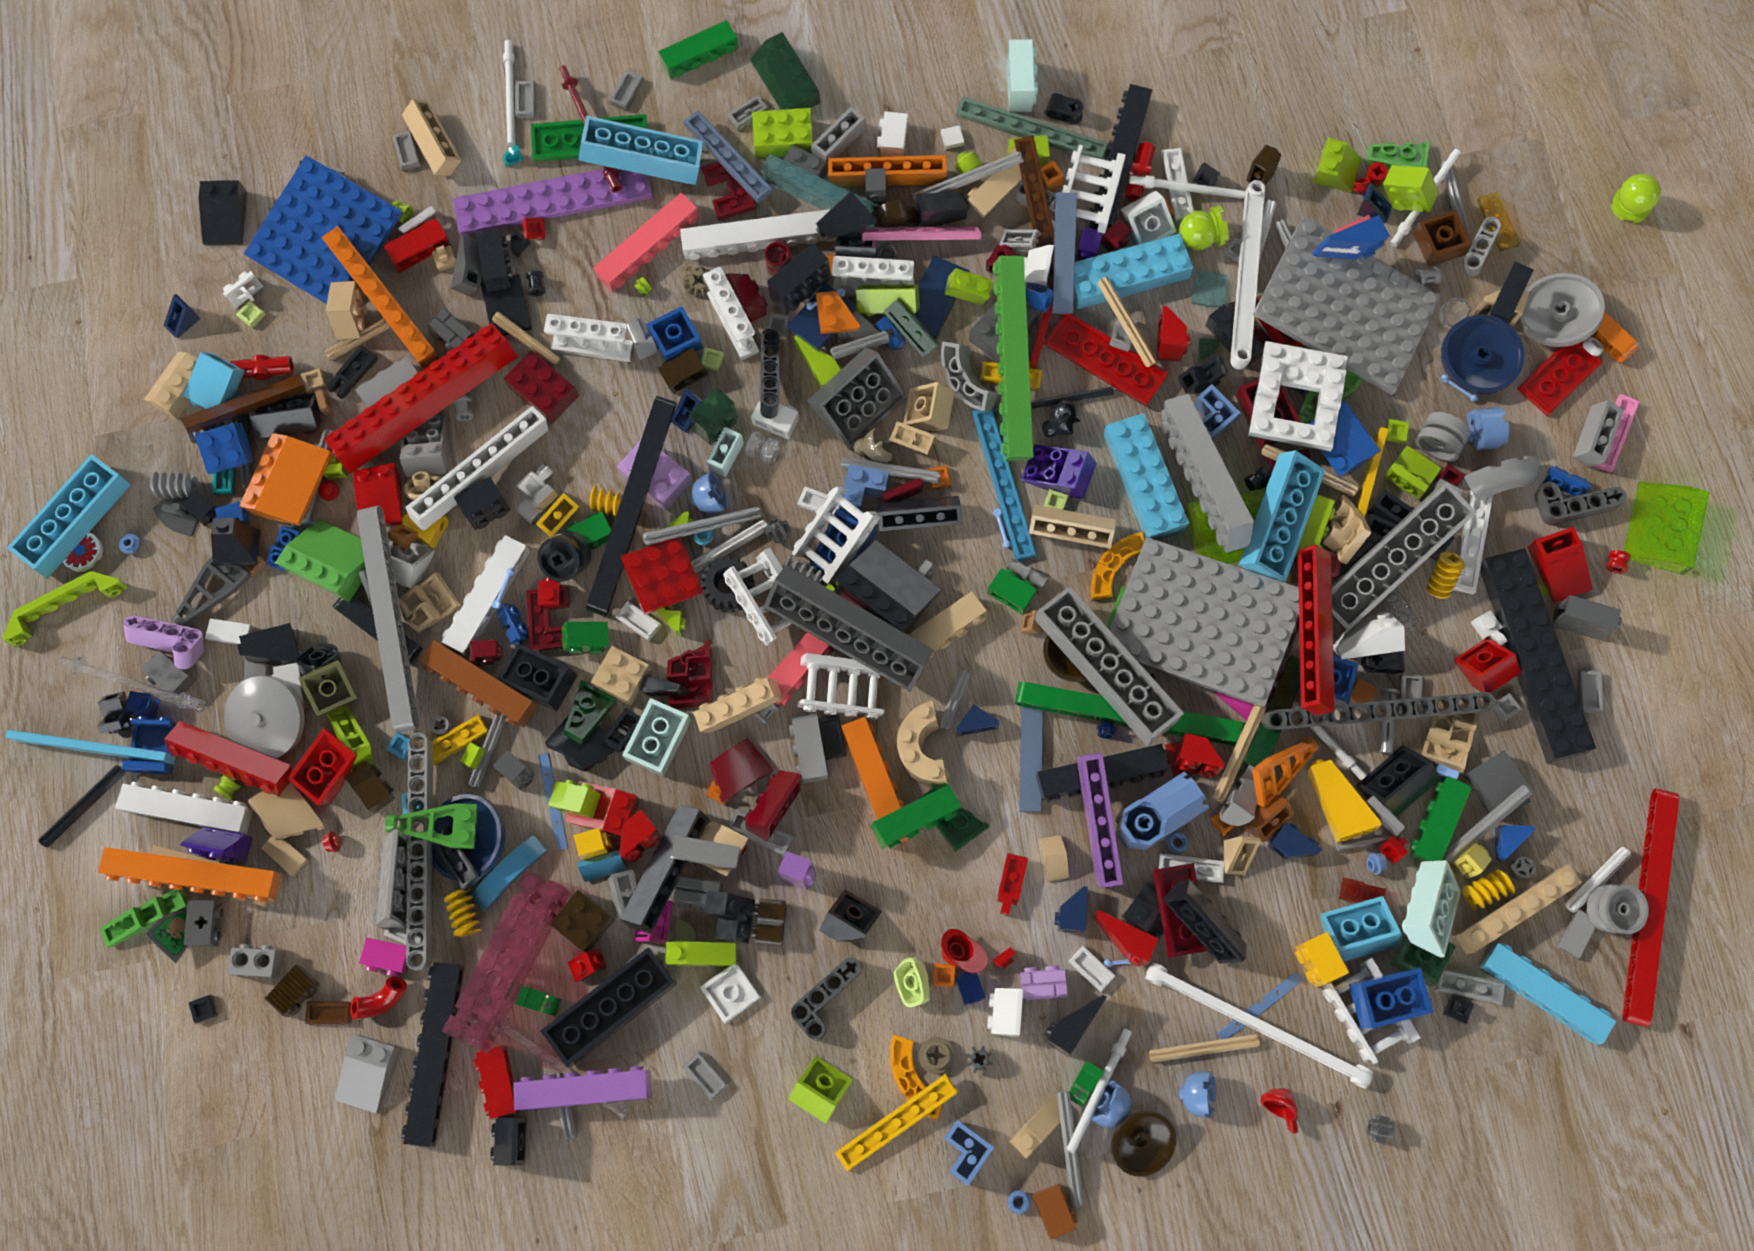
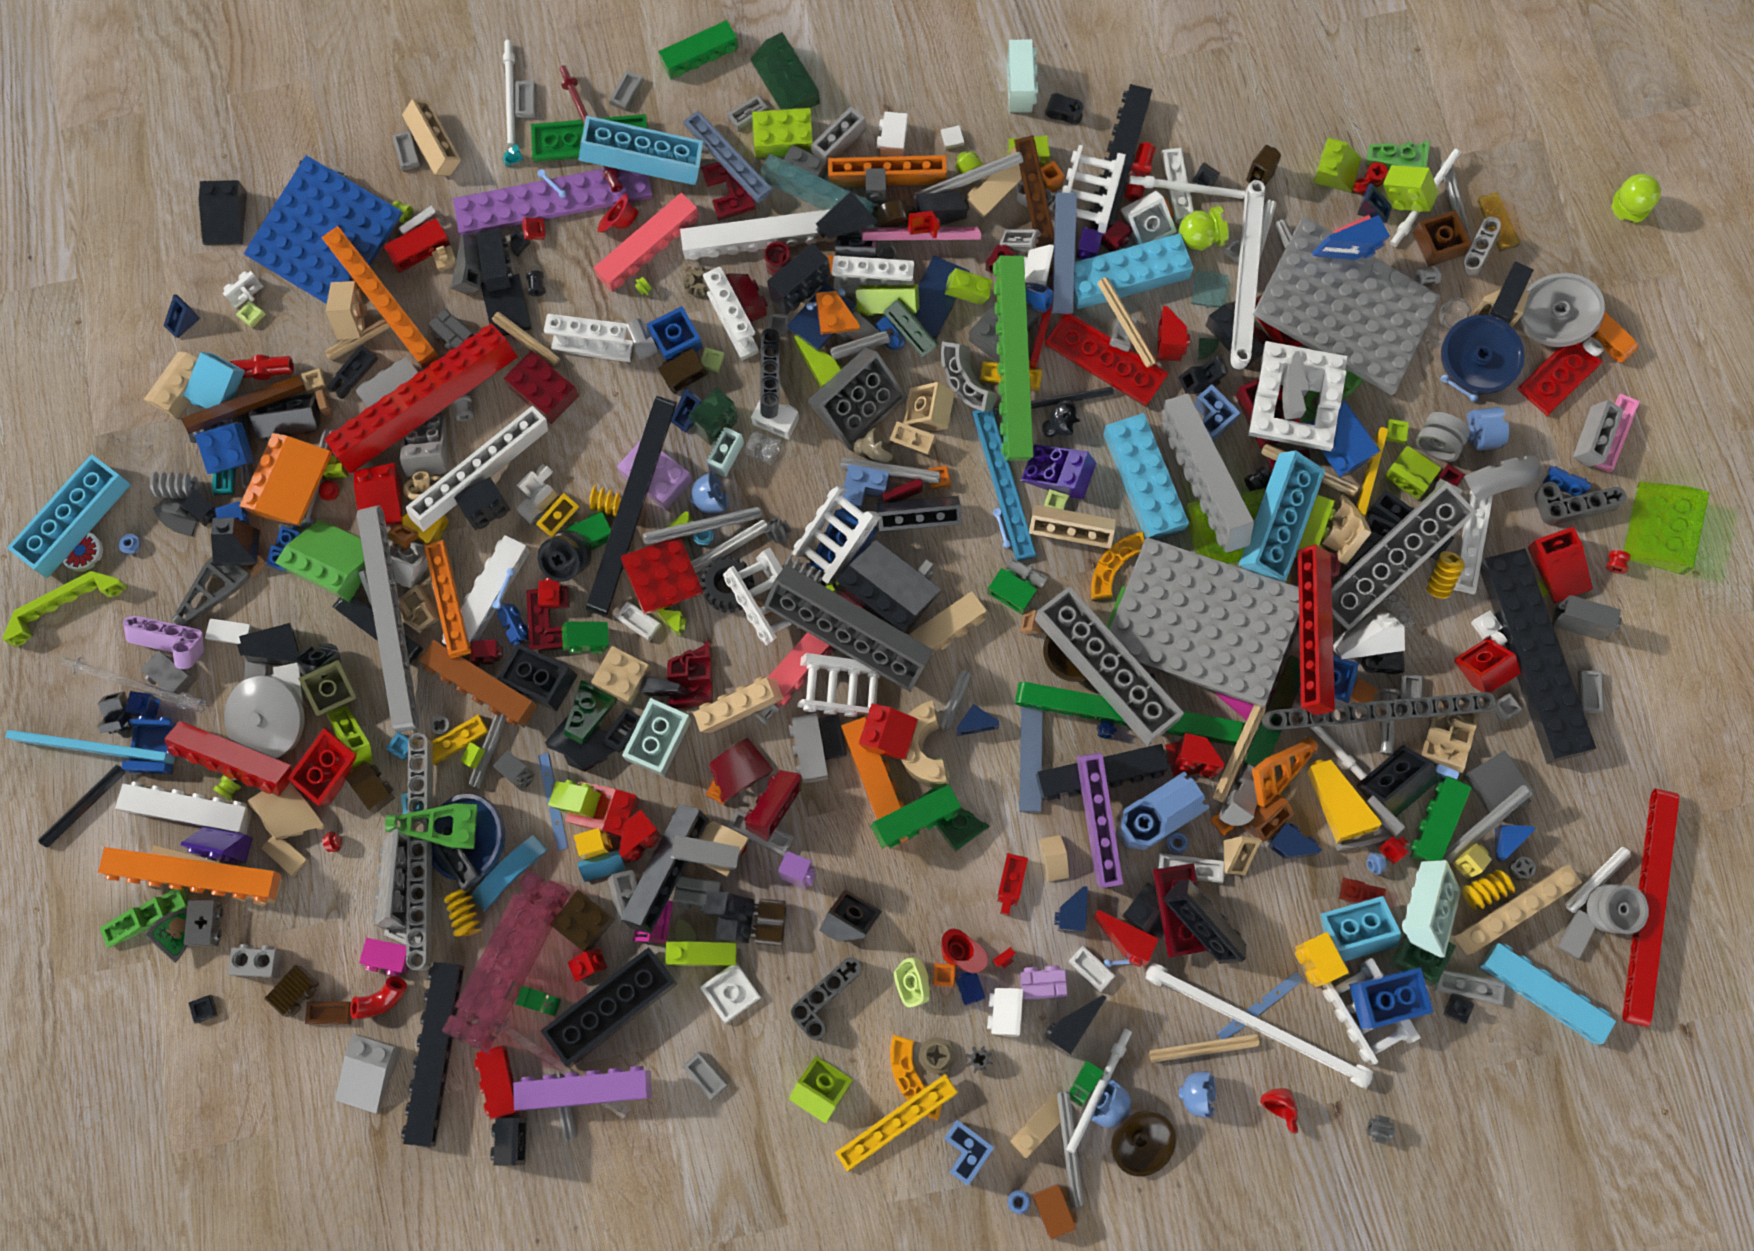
white tile [797,486,841,515] -> none
sand green tile [956,97,1109,159] -> none
none -> orange tile [424,539,471,659]
none -> light blue hinge [537,169,566,198]
none -> red piece [597,194,638,233]
none -> red slope [858,703,919,760]
none -> red bracket [908,211,940,238]
none -> light grey slope [1282,351,1309,420]

